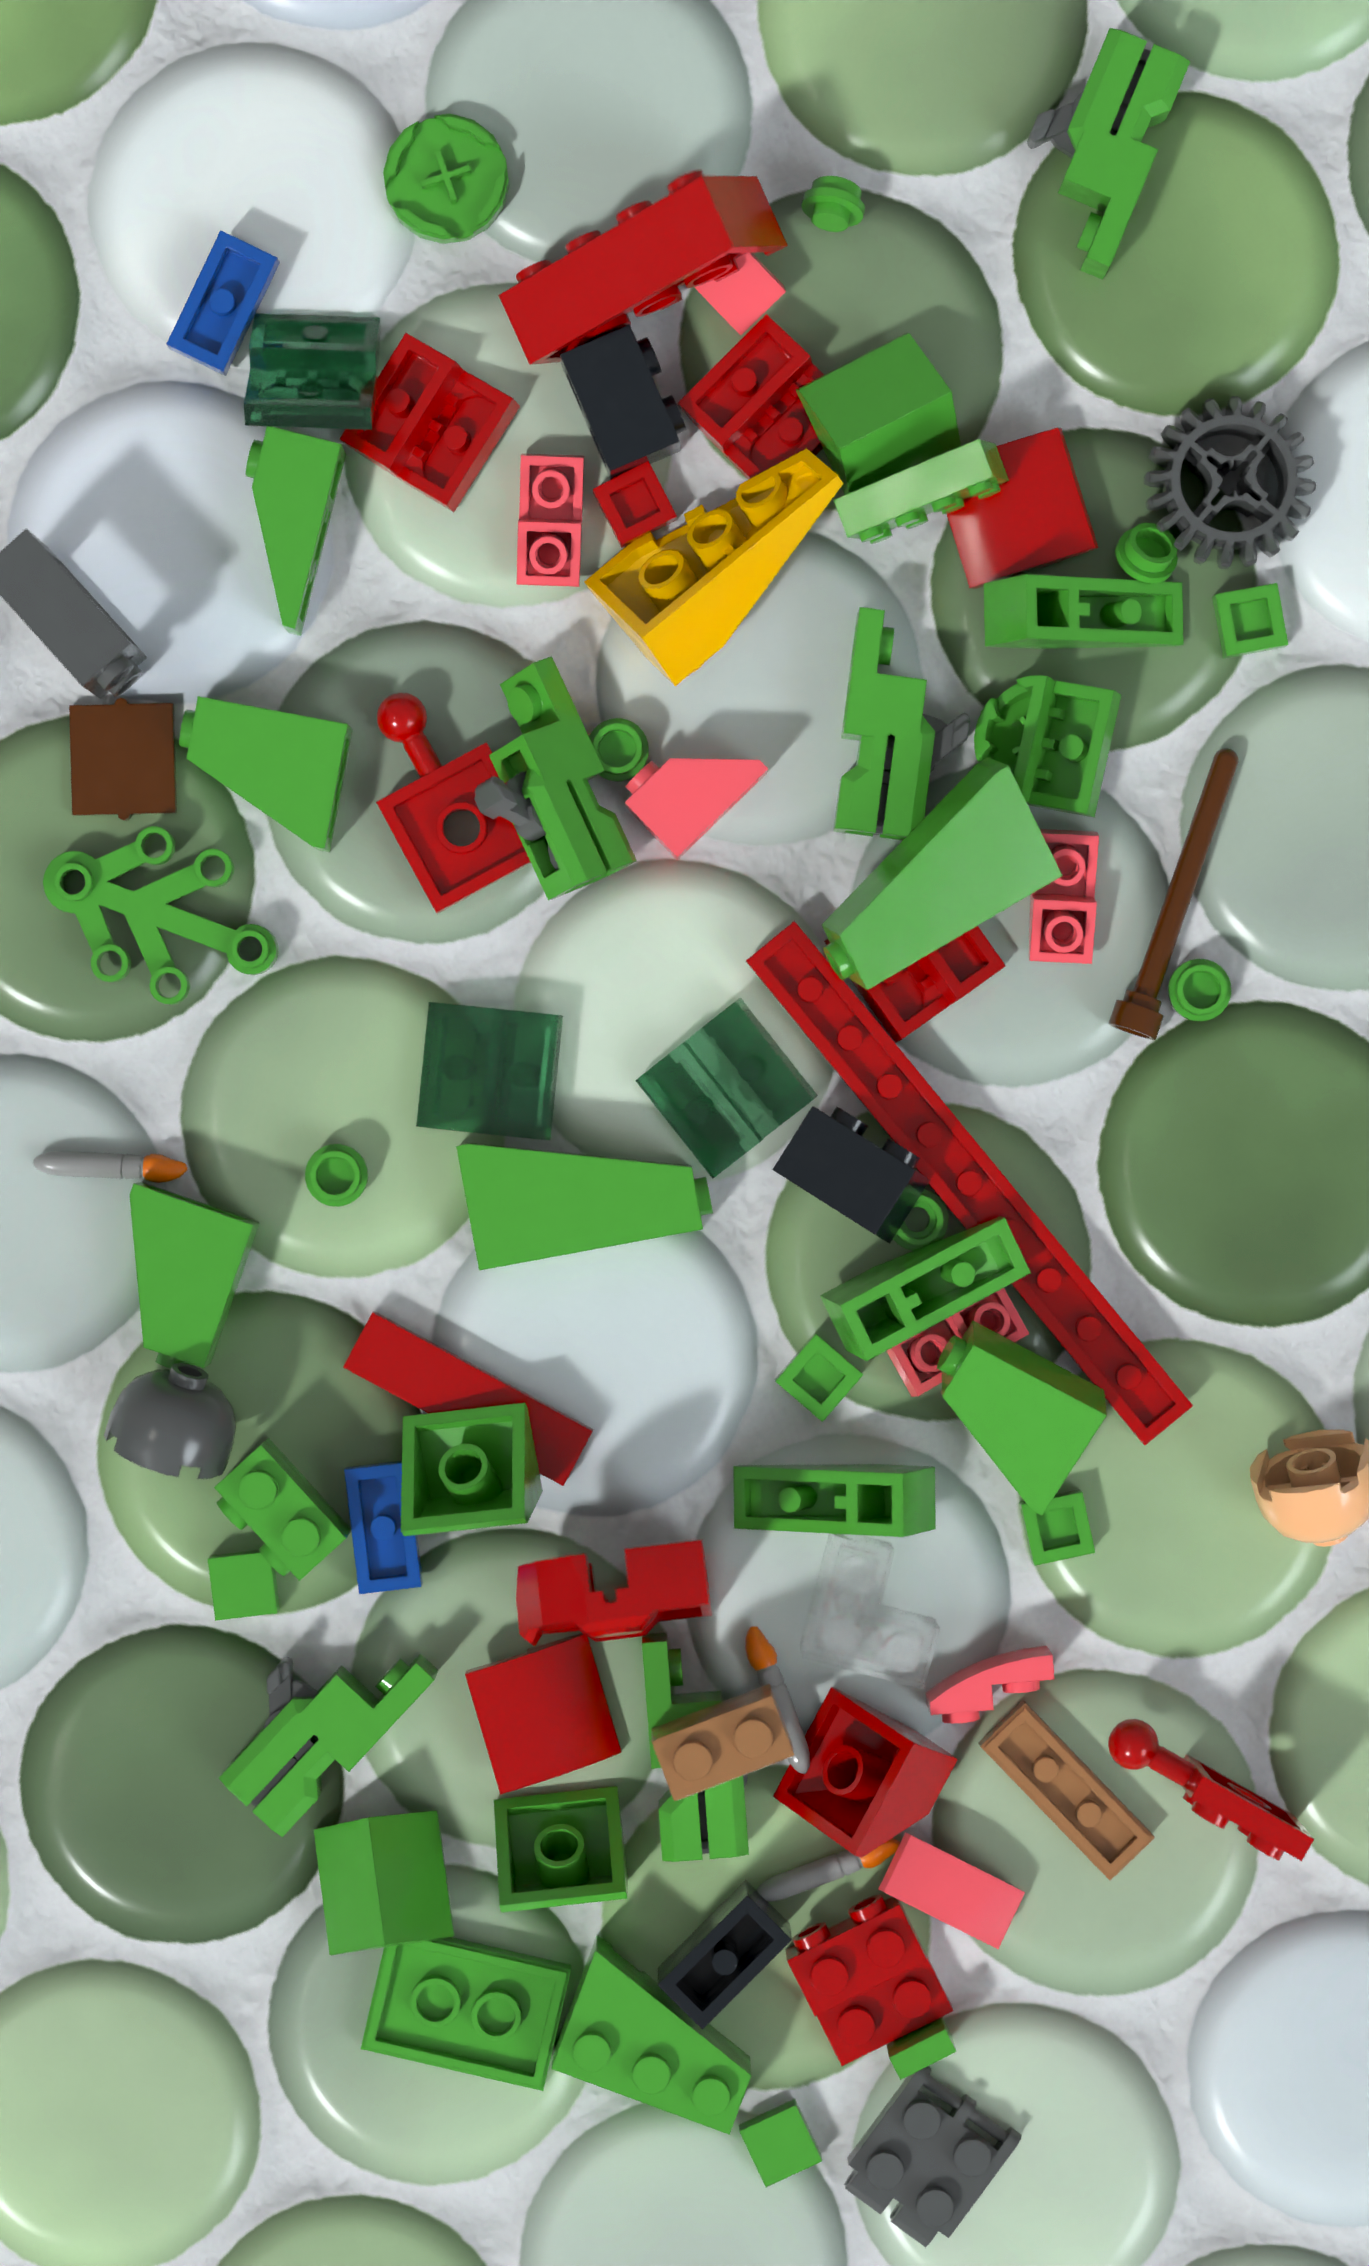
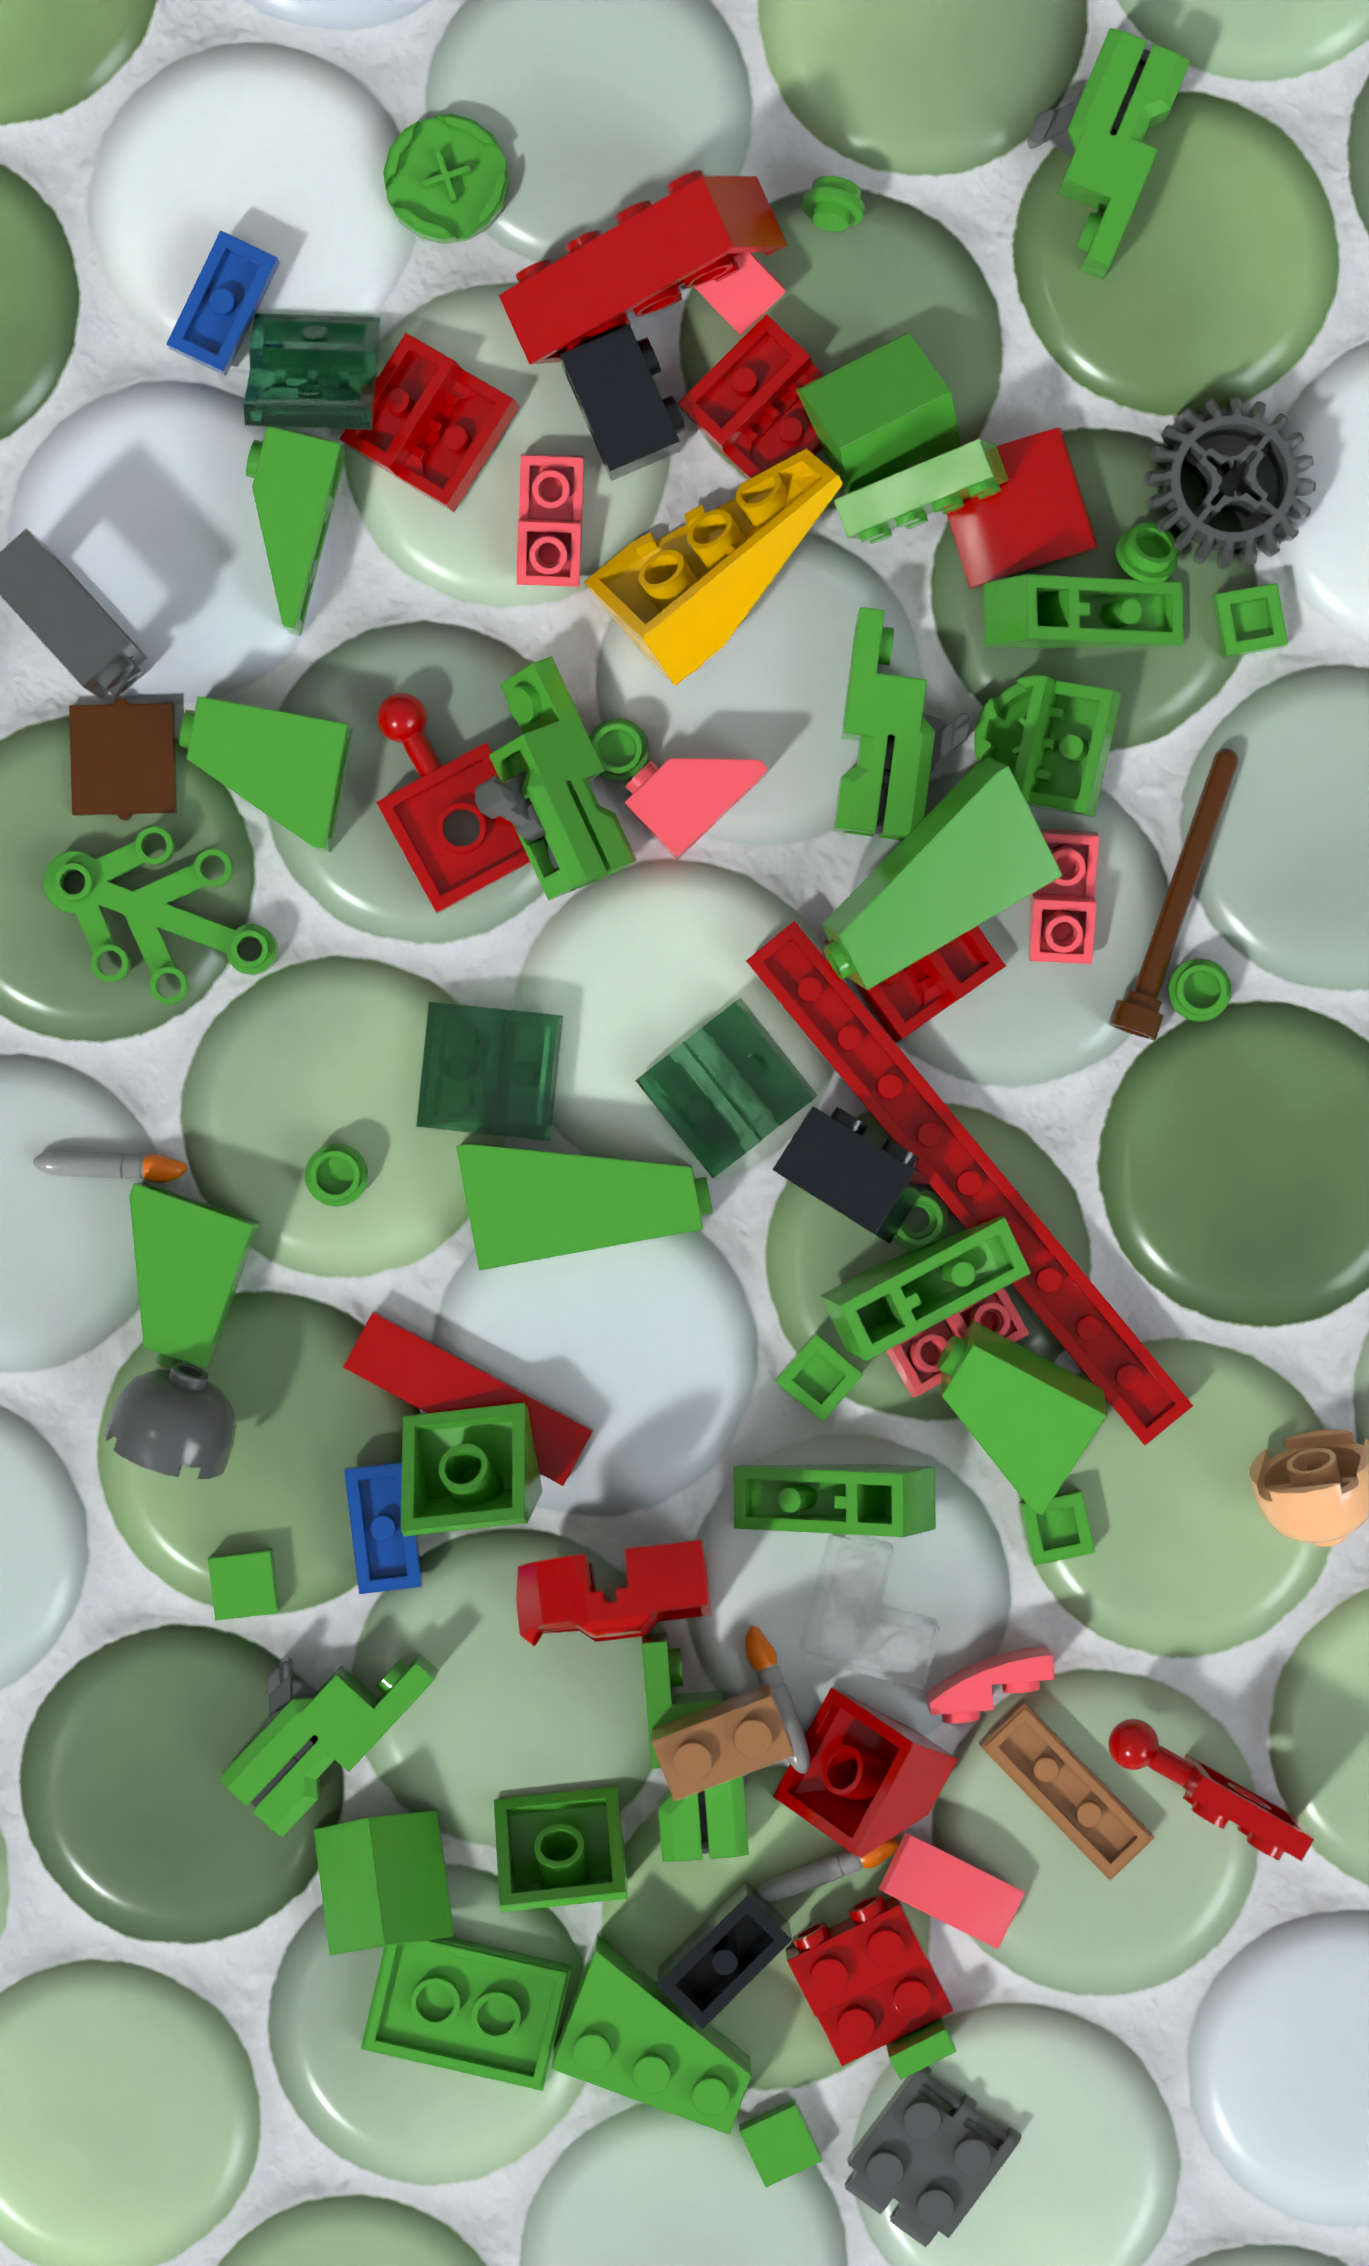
bright green brick [214,1438,351,1581] -> none
red slope [465,1633,622,1795] -> none
red tile [593,461,677,548] -> none

